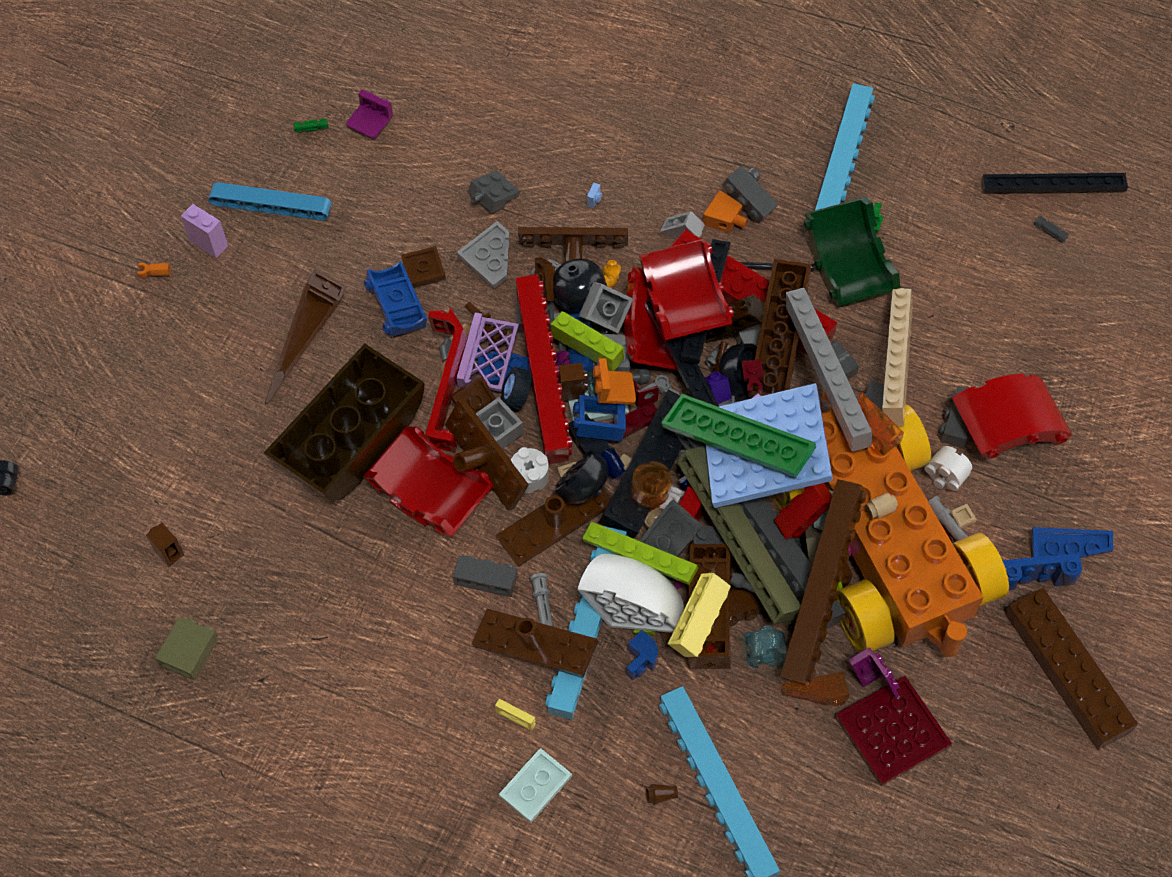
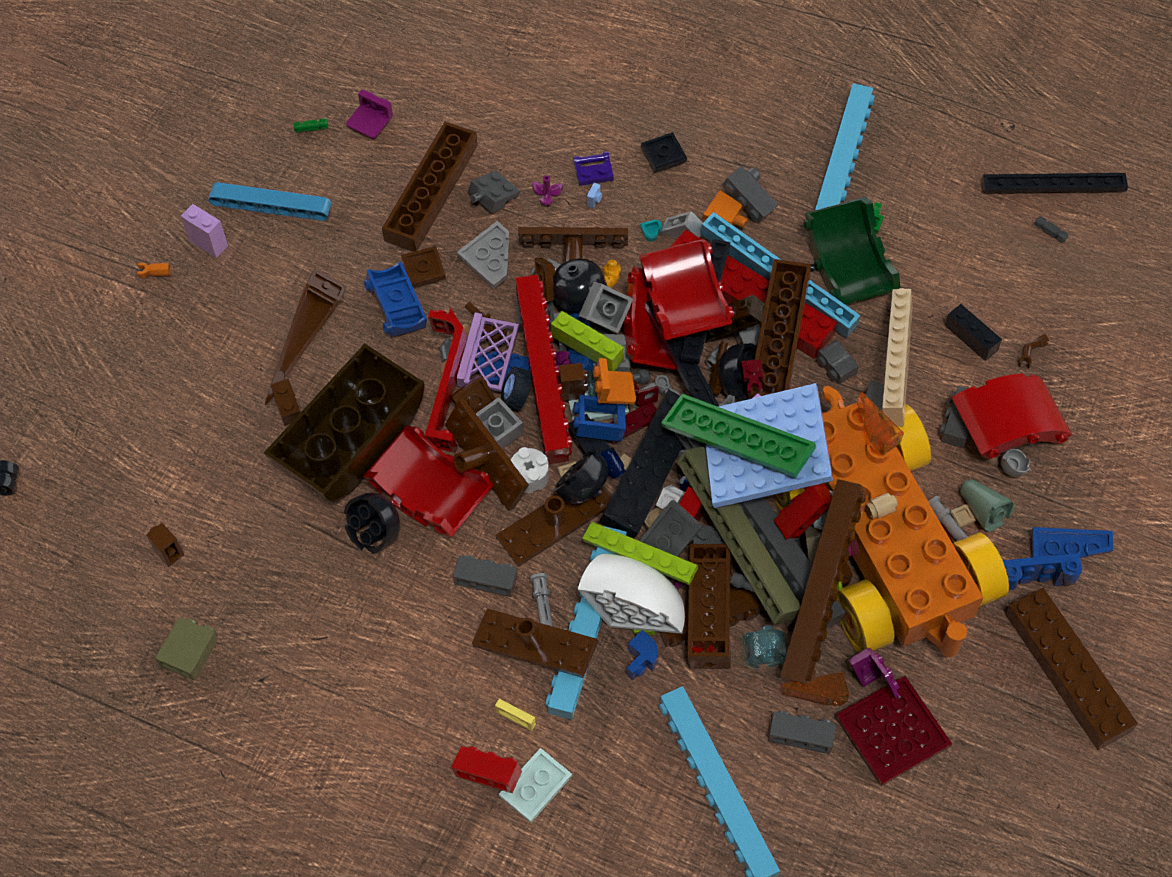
clear orange brick [631,461,672,508] -> none
reddish brown cone [646,784,678,805] -> none
light yellow brick [668,573,731,657] -> none
dark purple brick [705,372,732,403] -> none
light grey brick [786,288,872,452] -> none
white brick [925,446,972,491] -> none
none -> reddish brown brick [270,378,301,426]
none -> black cylinder [344,493,400,554]
none -> reddish brown brick [382,121,478,251]
none -> red brick [451,746,522,794]
none -> magenta plant [532,175,563,205]
none -> dark purple plate [573,151,614,186]
none -> teal tile [640,219,662,242]
none -> black plate [641,132,687,173]
none -> medium azure brick [701,212,860,338]
none -> dark grey brick [768,711,836,754]
none -> black brick [945,304,1002,361]
none -> sand green cone [960,479,1015,532]
none -> light grey hair [1001,449,1031,477]
none -> reddish brown arm [1019,334,1049,369]

